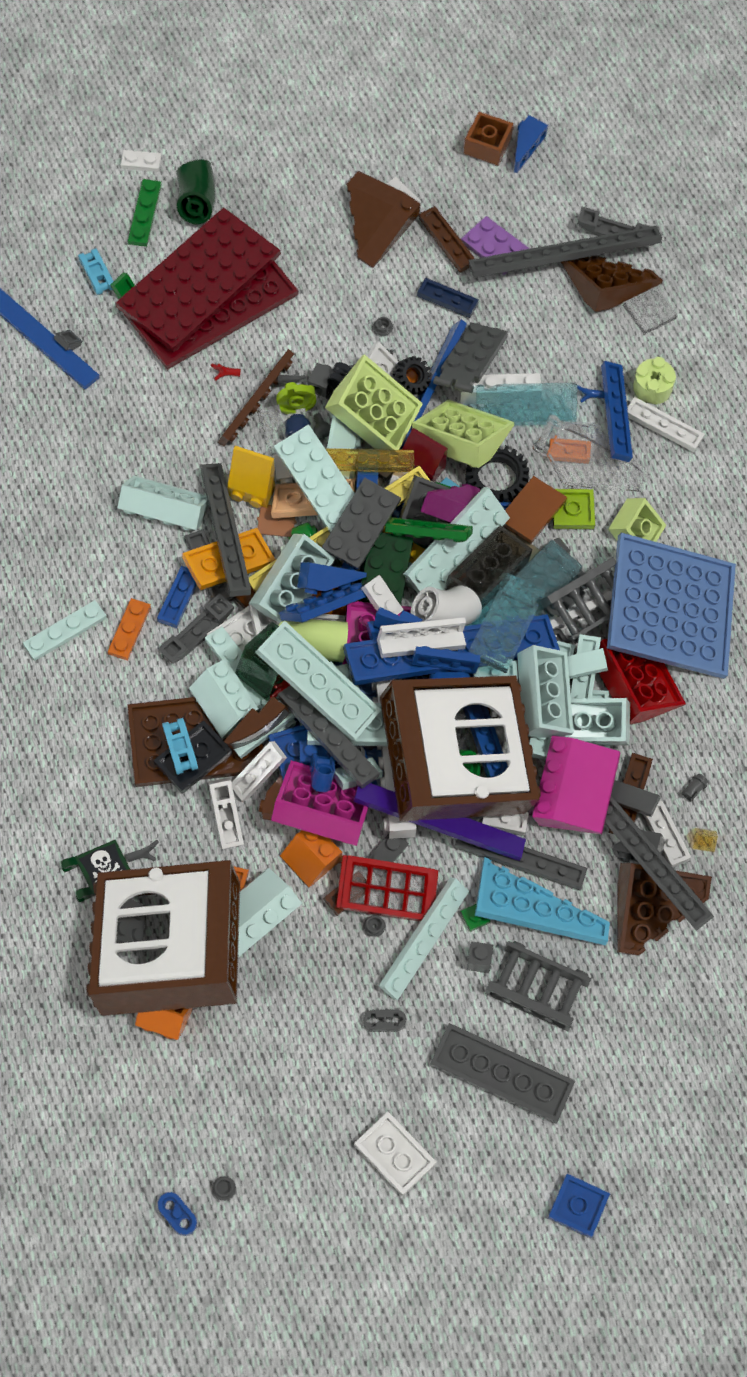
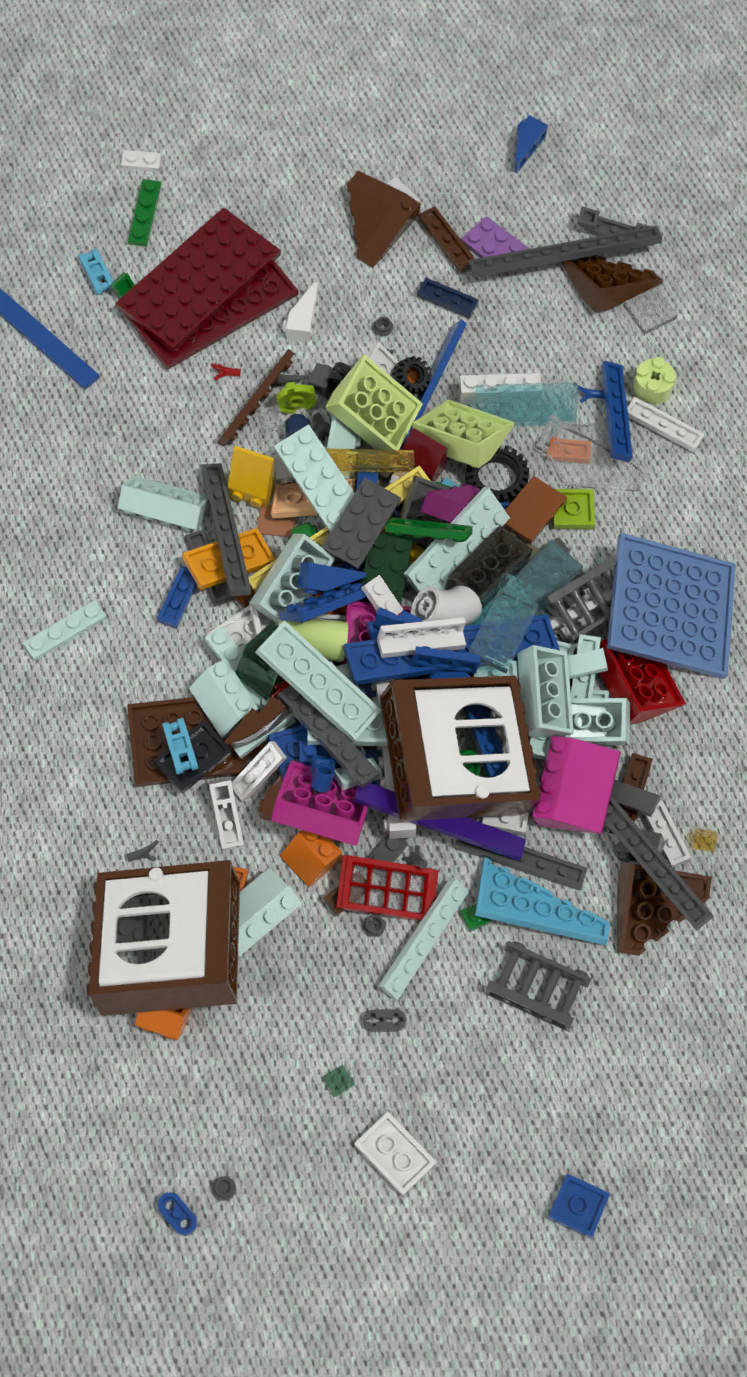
dark grey tile [54,330,83,350] -> none
flag [61,839,131,902] -> none
orange plate [108,598,151,661] -> none
dark grey slope [158,593,234,664] -> none
dark green brick [176,159,215,225] -> none
dark grey plate [430,1023,575,1124] -> none
dark grey hinge [433,322,508,393] -> none
dark orange brick [463,111,514,166] -> none
dark grey brick [467,941,494,973] -> none
yellowish green slope [608,498,666,542] -> none
dark grey pin [681,774,708,802] -> none
none -> white slope [283,282,318,342]
none -> clear green tile [323,1065,355,1097]
none -> dark grey bar [402,845,427,869]

